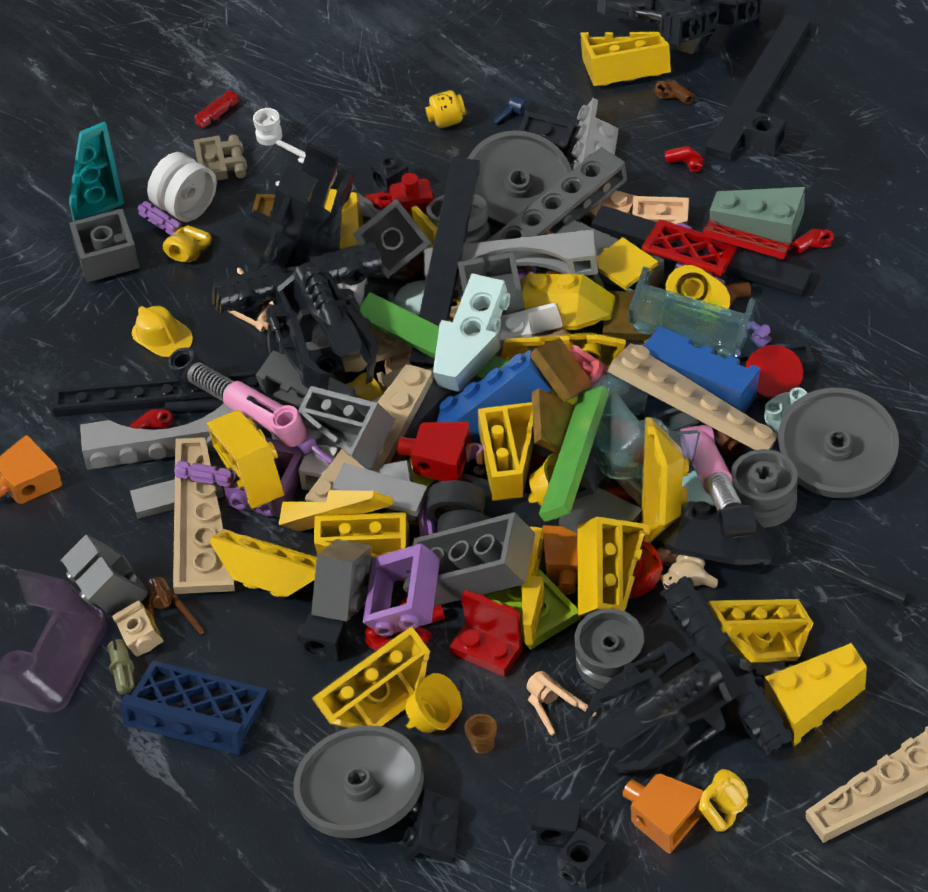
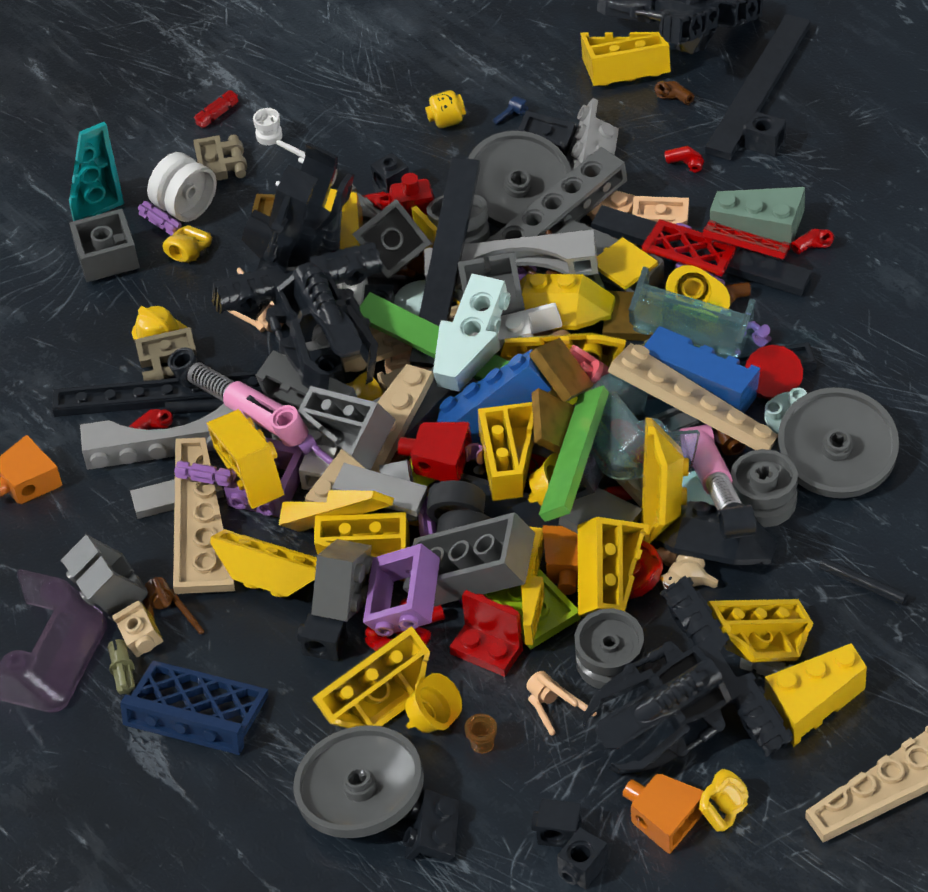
none -> dark tan plate [135,327,197,381]

